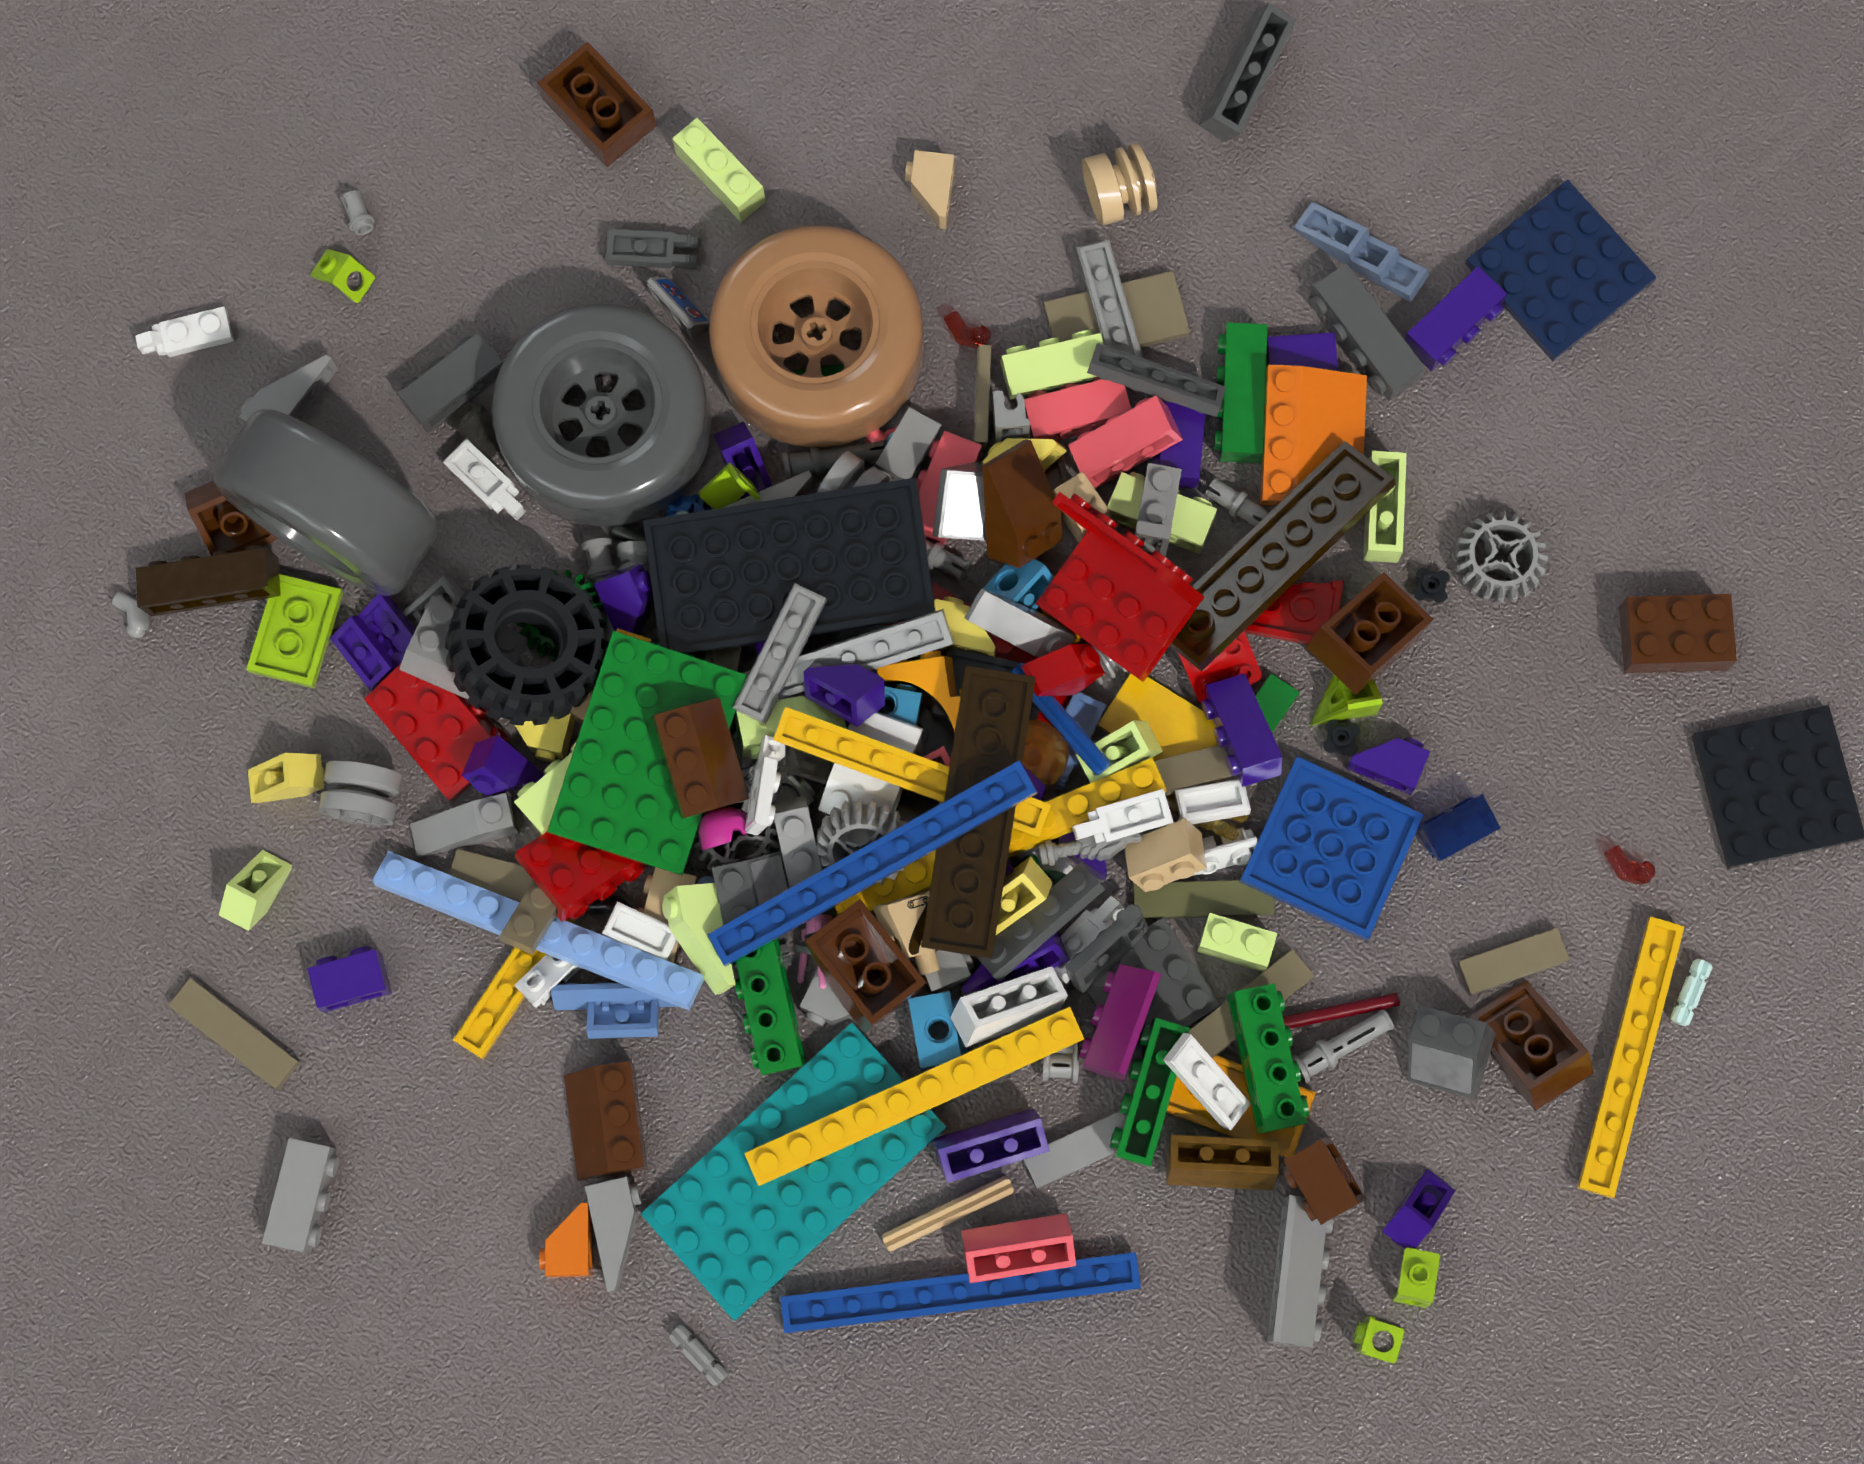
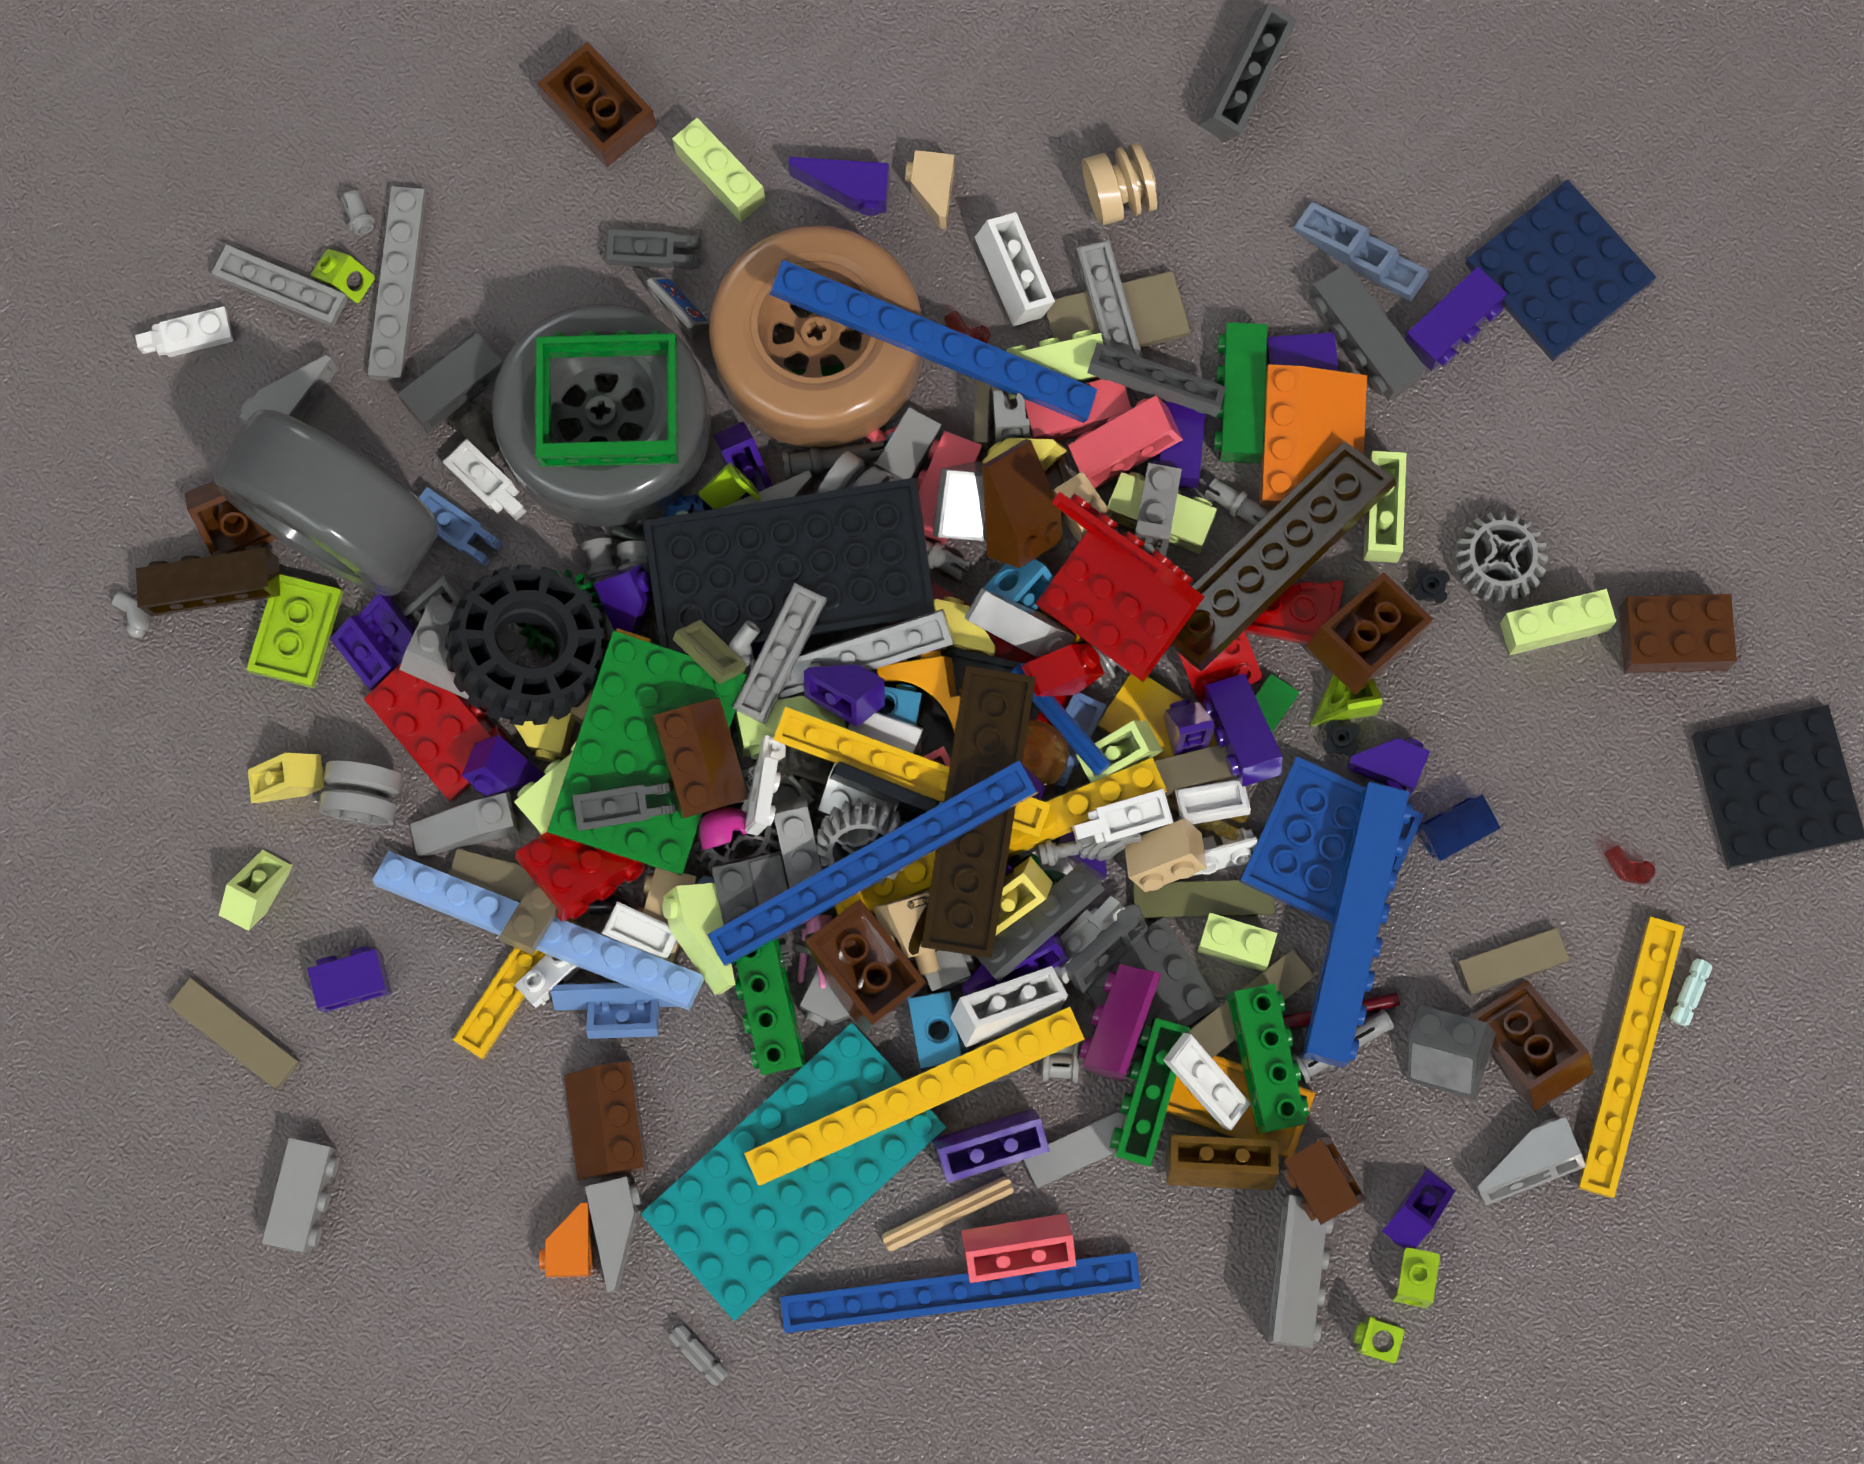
none -> light grey plate [211,245,348,328]
none -> light grey plate [367,186,427,382]
none -> medium blue hinge [419,487,503,567]
none -> green window [536,330,679,467]
none -> dark grey hinge [572,783,676,831]
none -> olive tile [673,620,747,684]
none -> light grey arm [729,621,760,675]
none -> blue plate [769,260,1097,423]
none -> dark purple slope [788,157,890,216]
none -> black tile [829,761,937,815]
none -> white brick [975,212,1055,326]
none -> dark purple slope [1163,700,1215,756]
none -> blue brick [1302,782,1413,1068]
none -> light grey slope [1477,1117,1586,1205]
none -> yellowish green brick [1500,589,1616,655]

